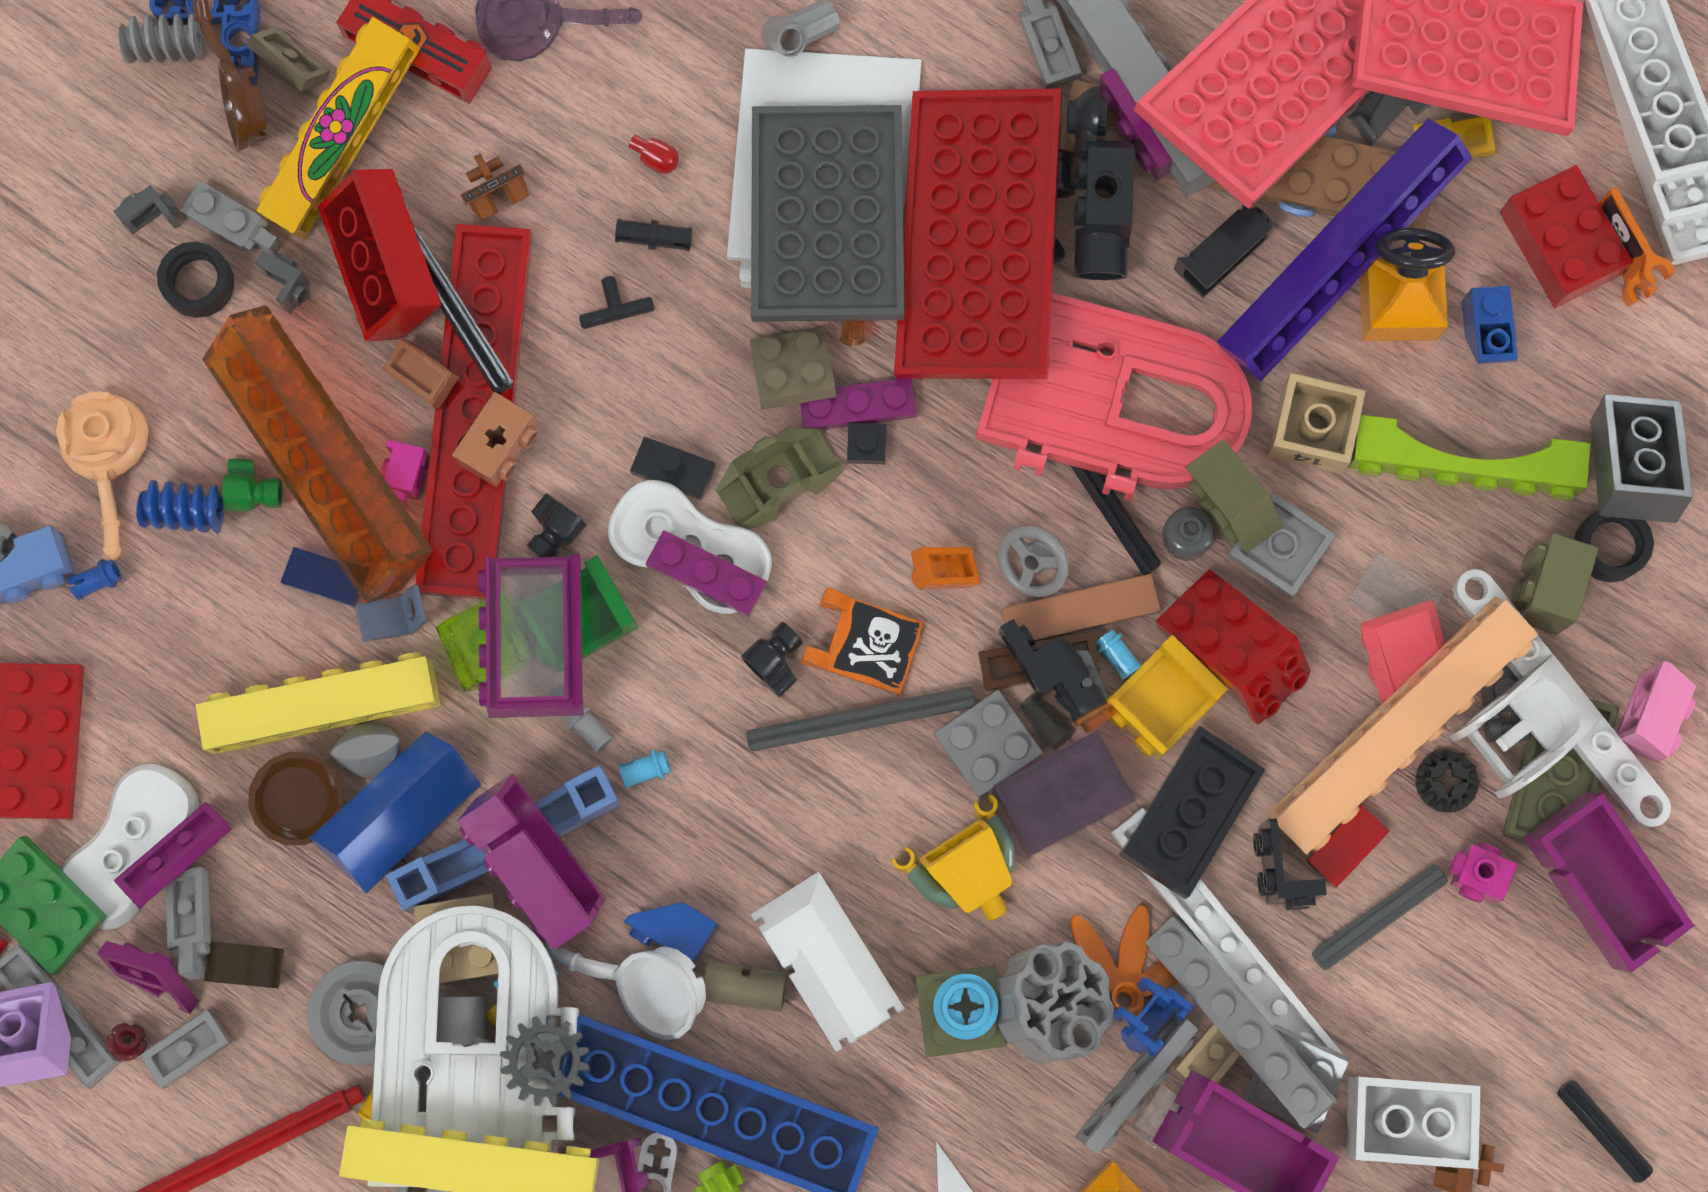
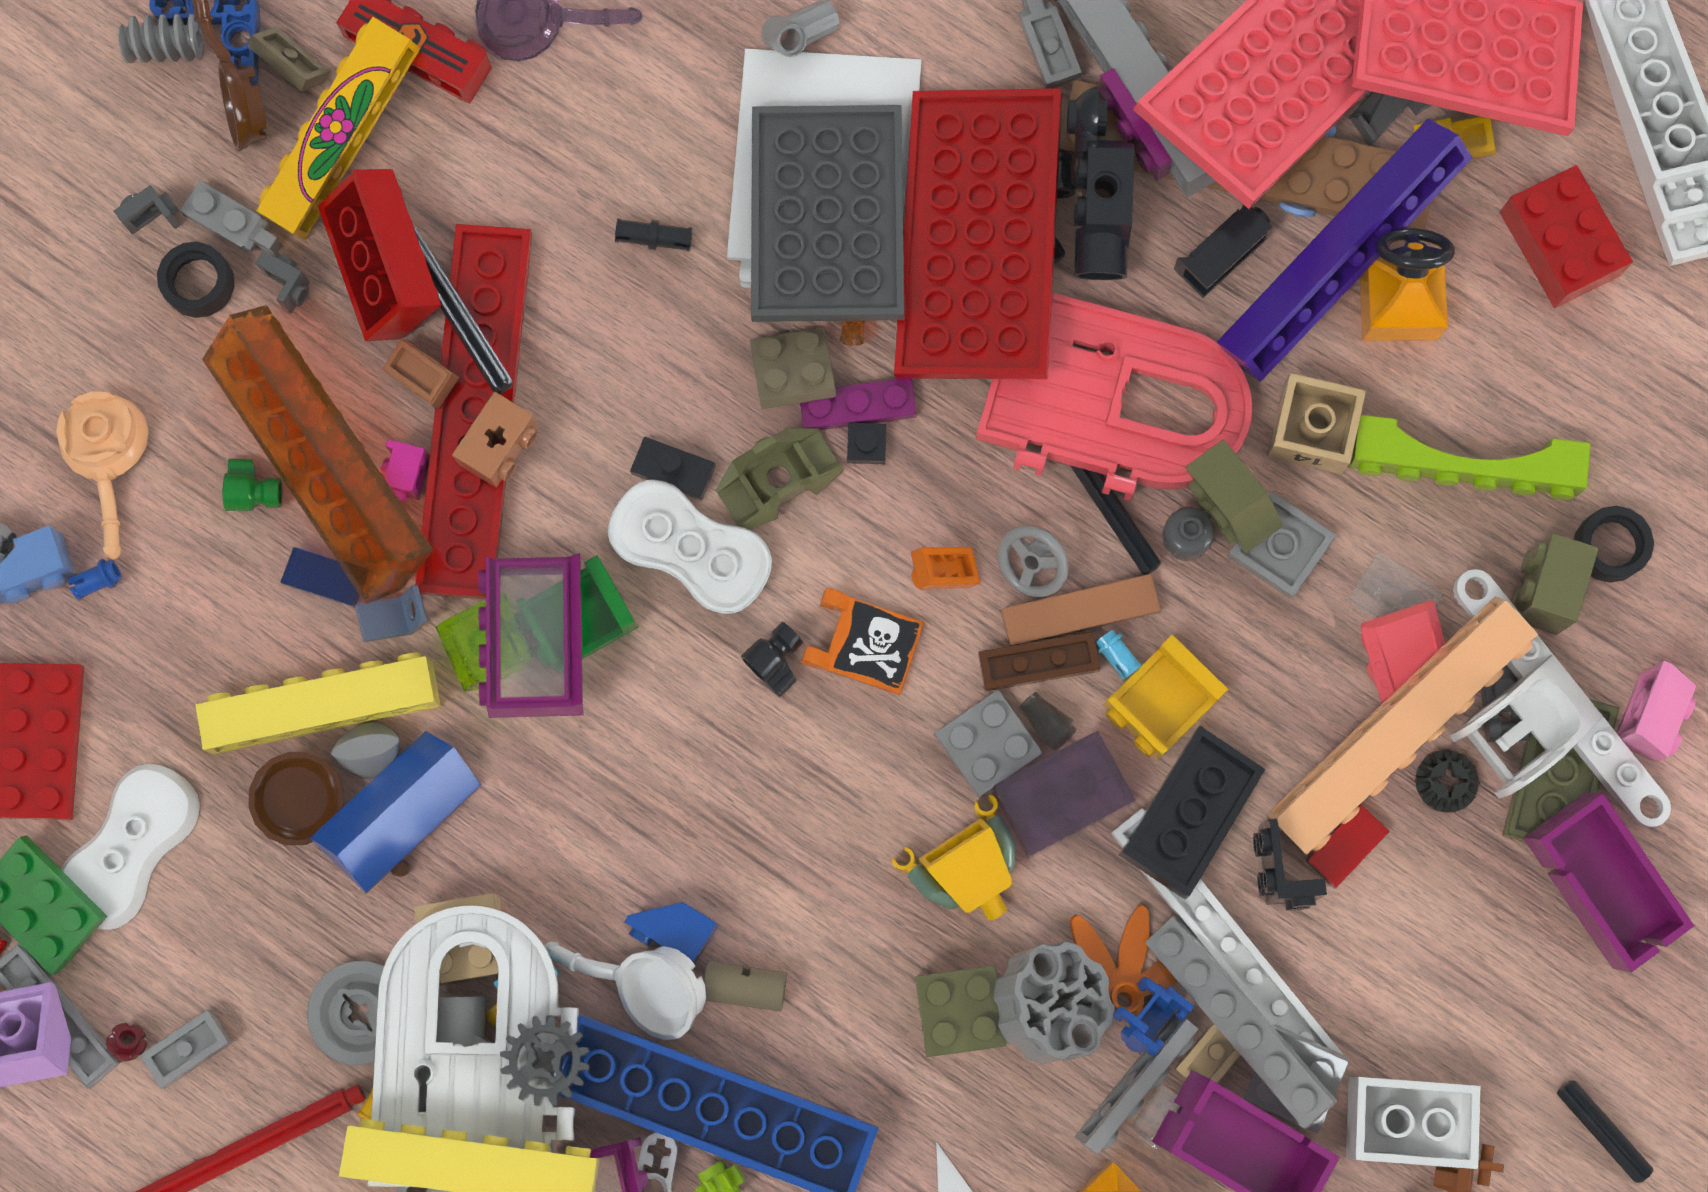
magenta wing [97,941,199,1014] -> none
magenta plate [113,802,232,909] -> none
blue piece [136,480,224,534] -> none
light grey hinge [166,866,211,981] -> none
dark brown axle [204,942,284,989] -> none
medium blue arch [385,765,622,914] -> none
magenta piece [457,773,605,950] -> none
dark orange hips [460,153,529,221] -> none
black piece [527,493,587,557] -> none
light grey axle [547,684,614,754] -> none
black piece [579,276,655,329] -> none
medium azure pin [619,749,671,788] -> none
red cylinder [628,134,679,174] -> none
magenta plate [645,530,767,618] -> none
dark grey axle [746,686,975,751] -> none
white brick [751,872,905,1052] -> none
medium azure gear [933,974,998,1040] -> none
black plate [998,619,1112,733] -> none
red bracket [1155,569,1311,724] -> none
dark grey axle [1312,865,1448,970] -> none
dark pink brick [1449,842,1518,903] -> none
blue slope [1461,286,1518,364] -> none
dark grey brick [1590,394,1693,523] -> none
orange flag [1599,187,1675,307] -> none

